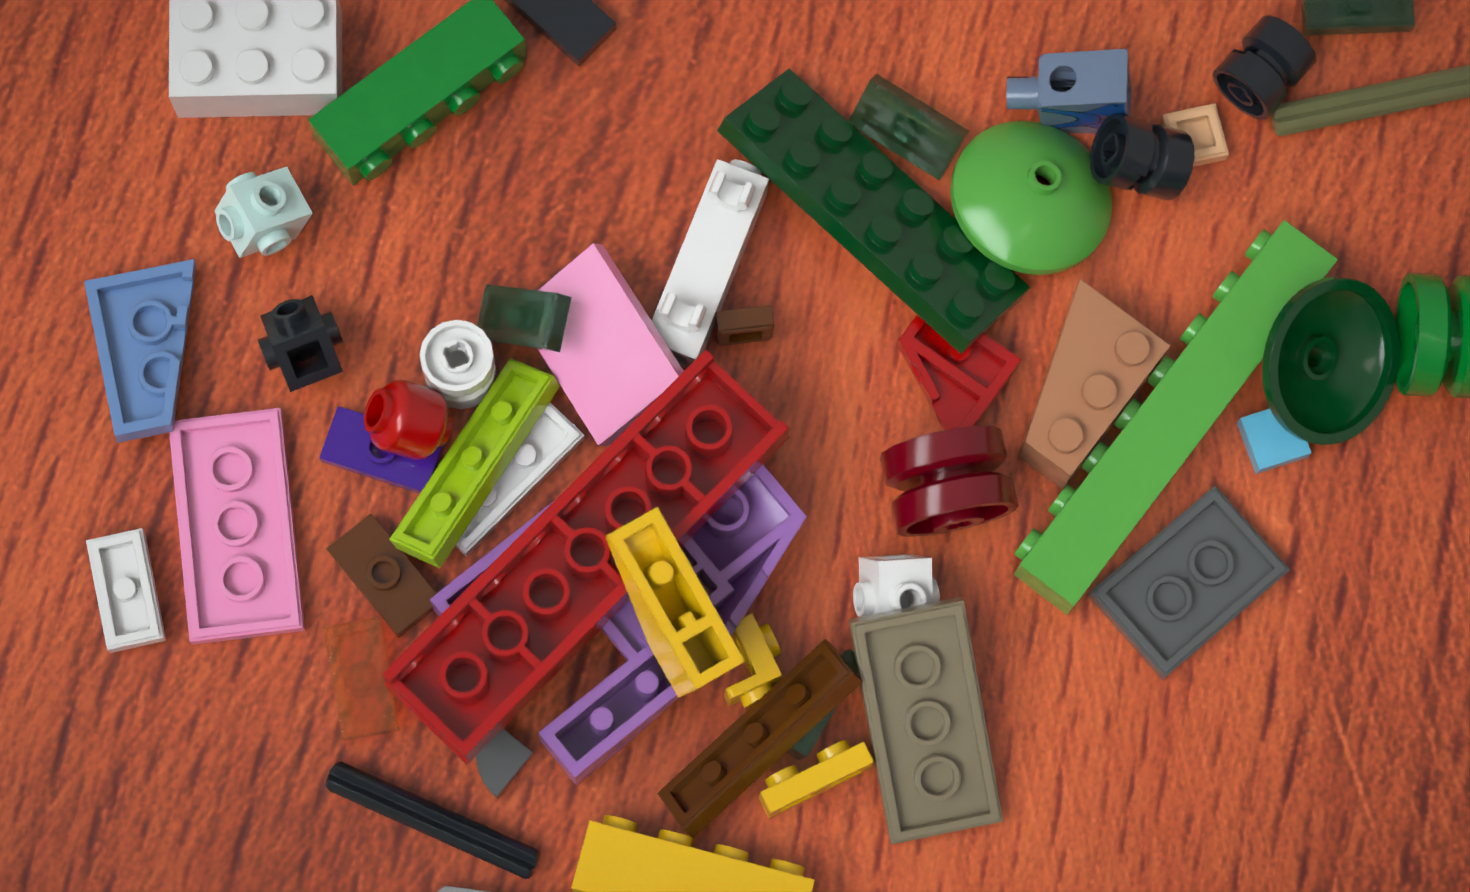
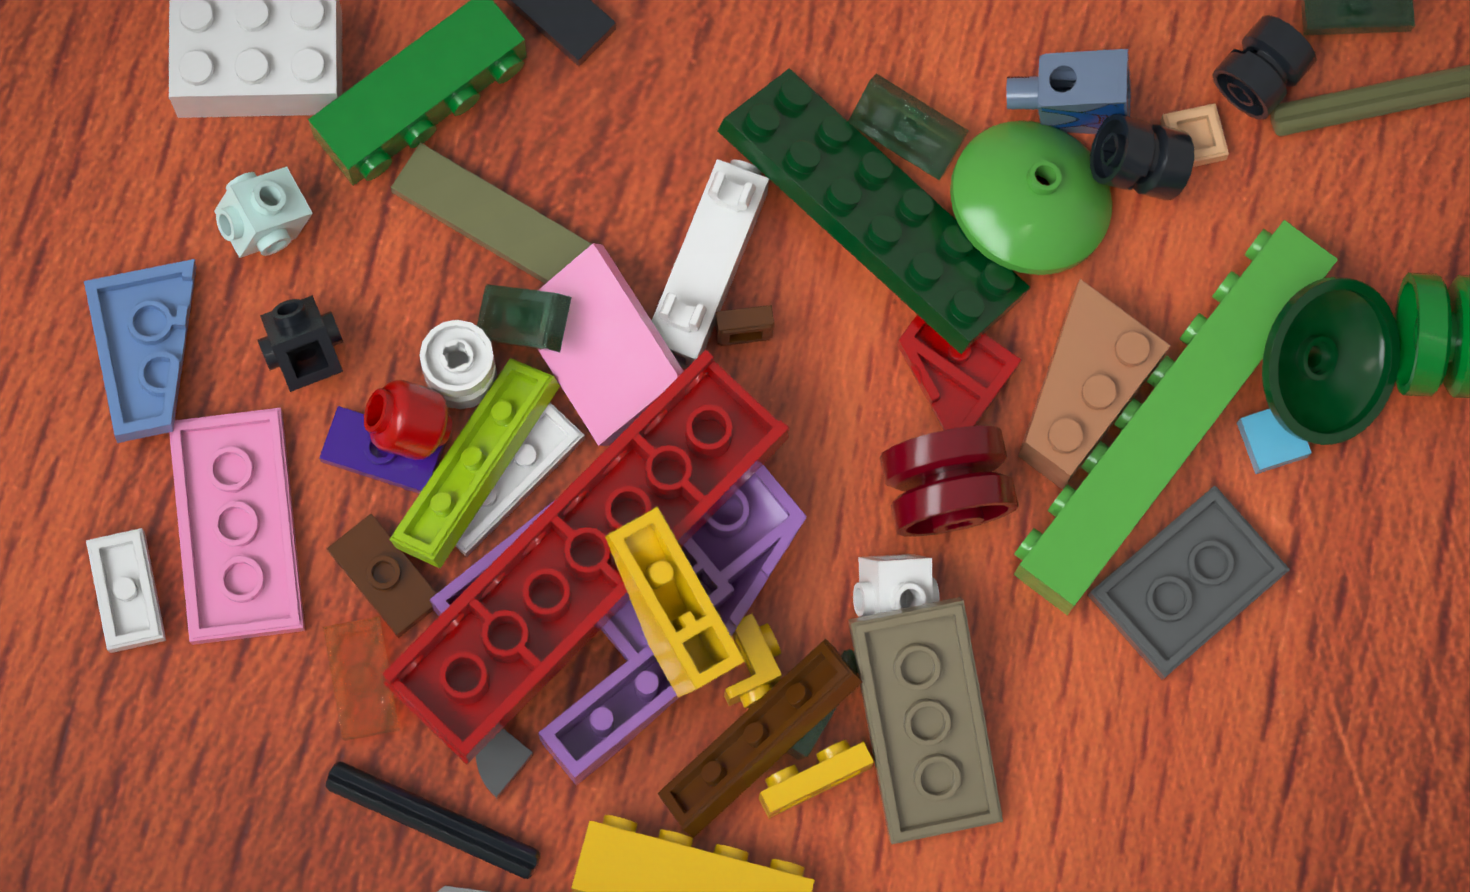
none -> olive tile [391,142,592,284]

